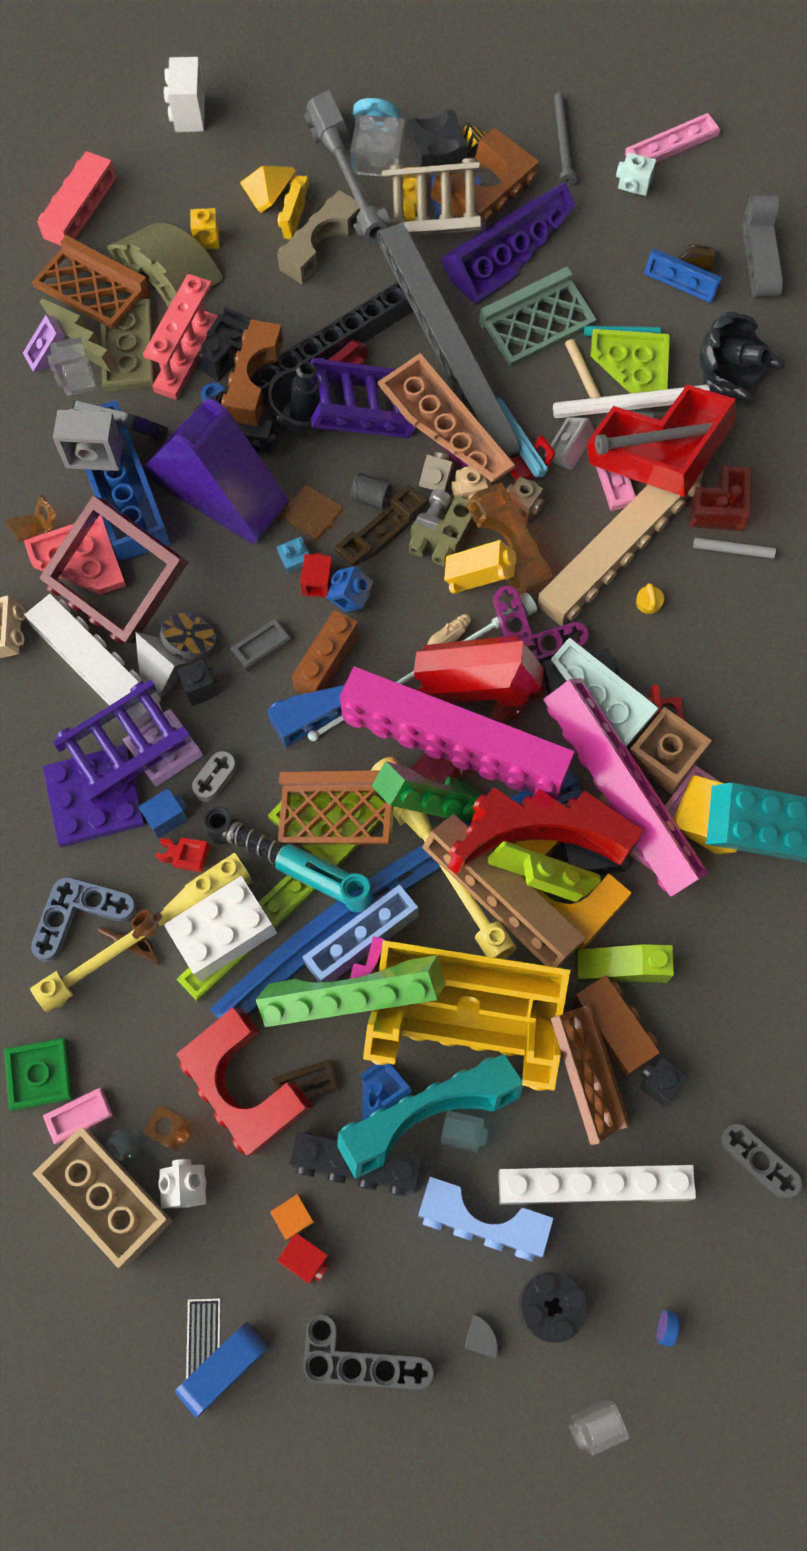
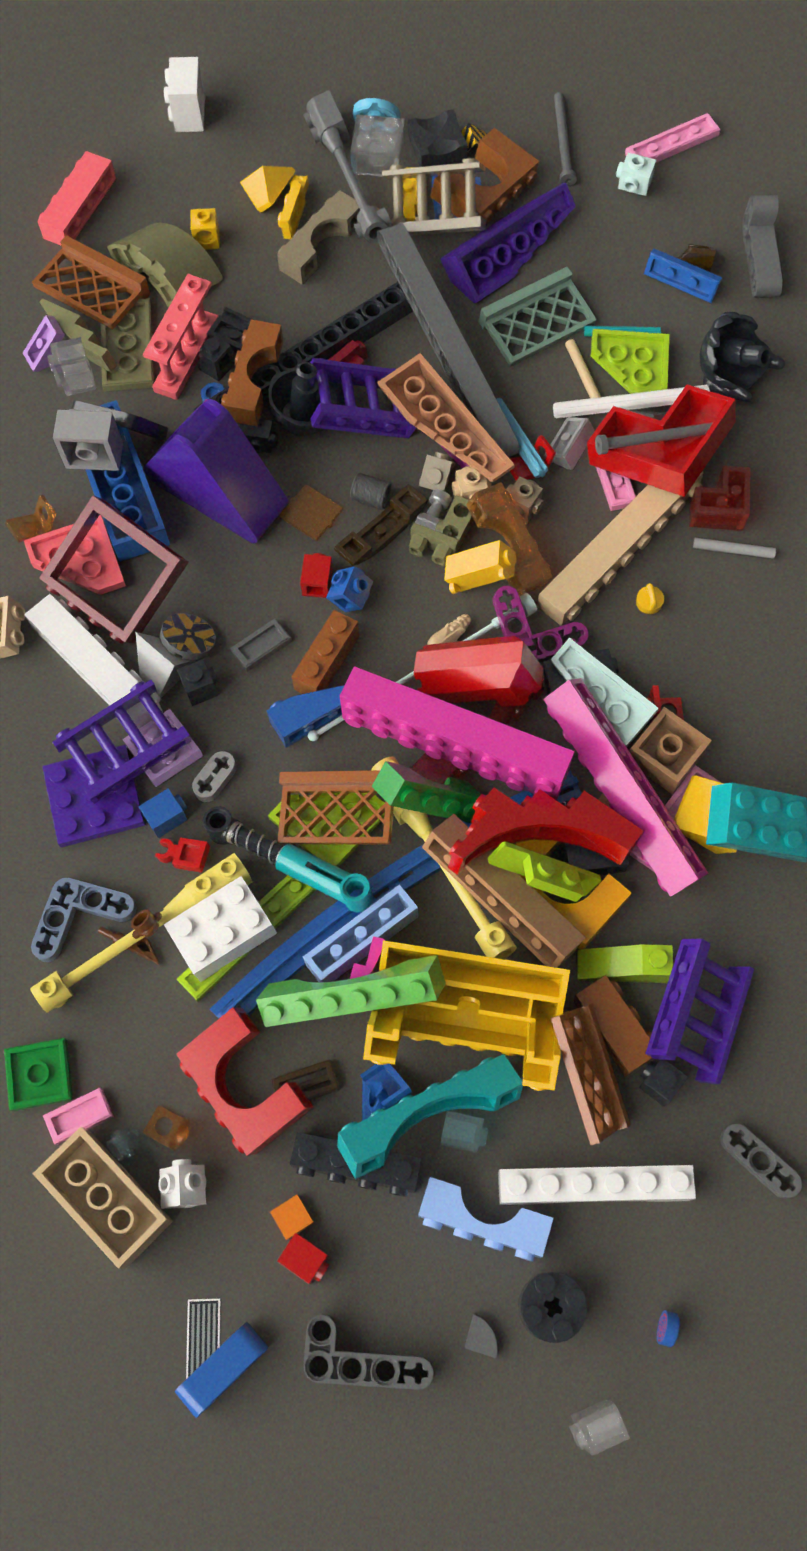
dark azure tile [277,537,309,573] -> none
none -> dark purple fence [645,939,754,1084]

